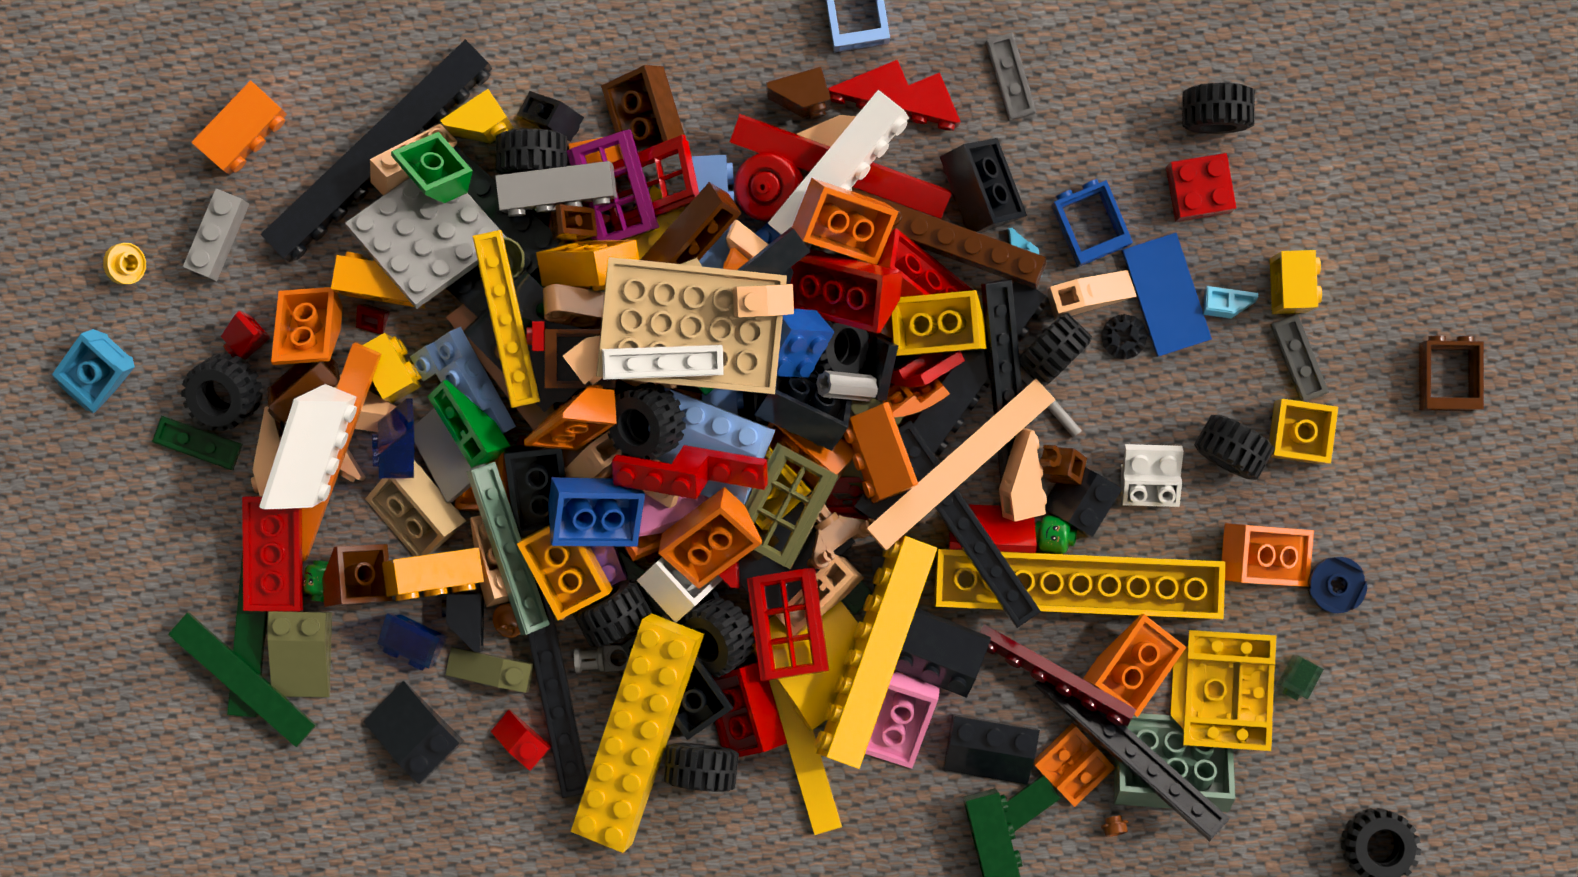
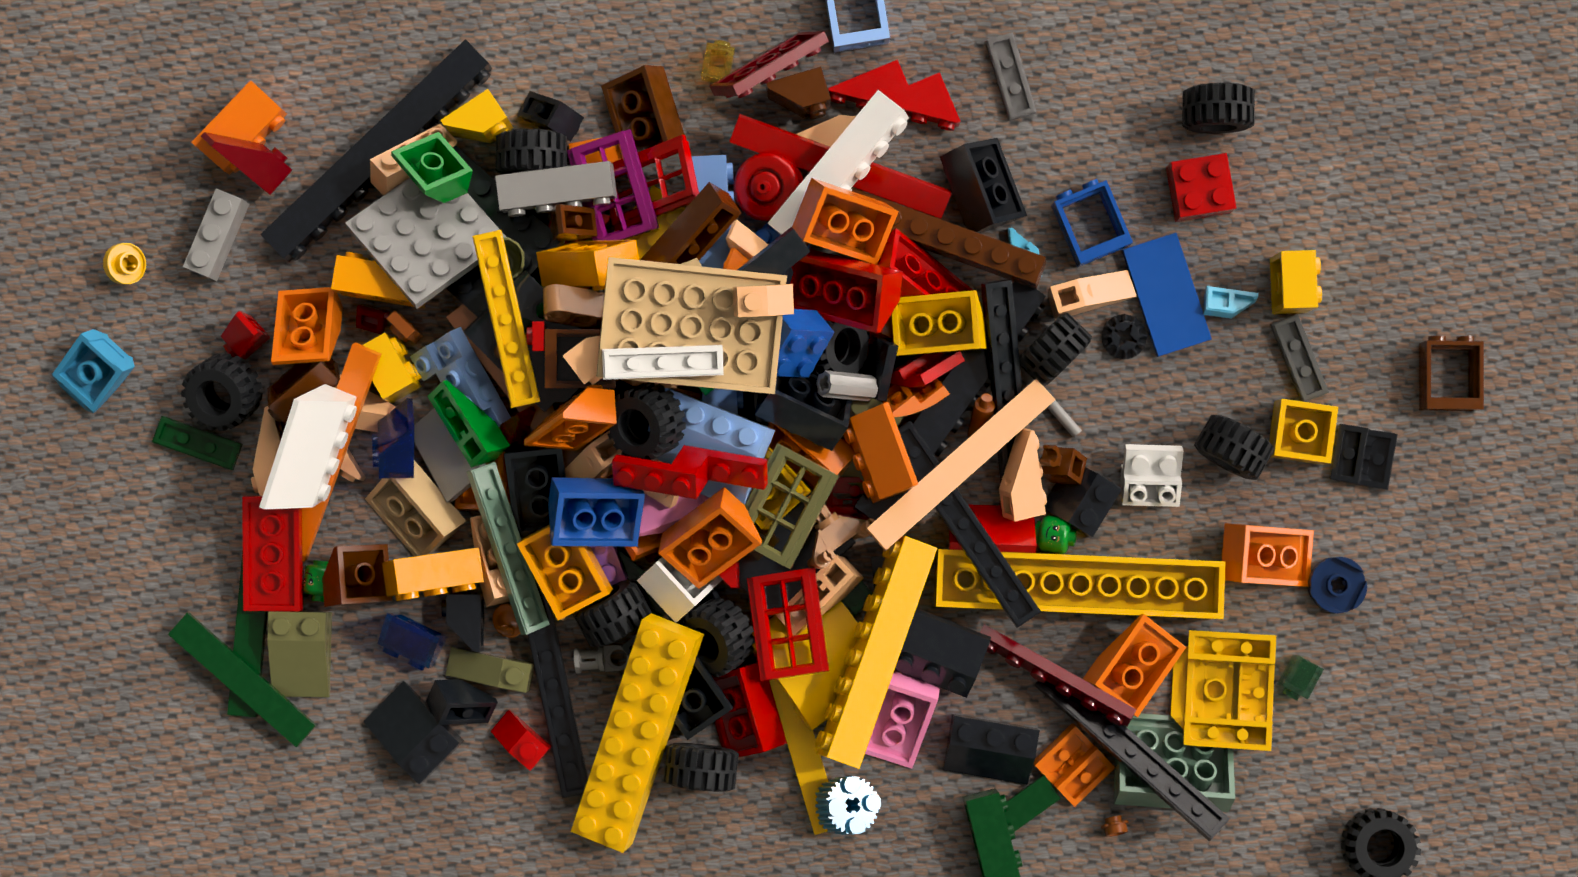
none -> dark red slope [201,132,292,195]
none -> dark orange plate [387,310,423,344]
none -> black slope [426,679,498,725]
none -> slope [499,406,536,444]
none -> clear yellow brick [701,40,735,83]
none -> dark red plate [709,31,829,98]
none -> brick [815,776,881,835]
none -> dark orange cylinder [967,393,995,437]
none -> black slope [1330,424,1398,490]

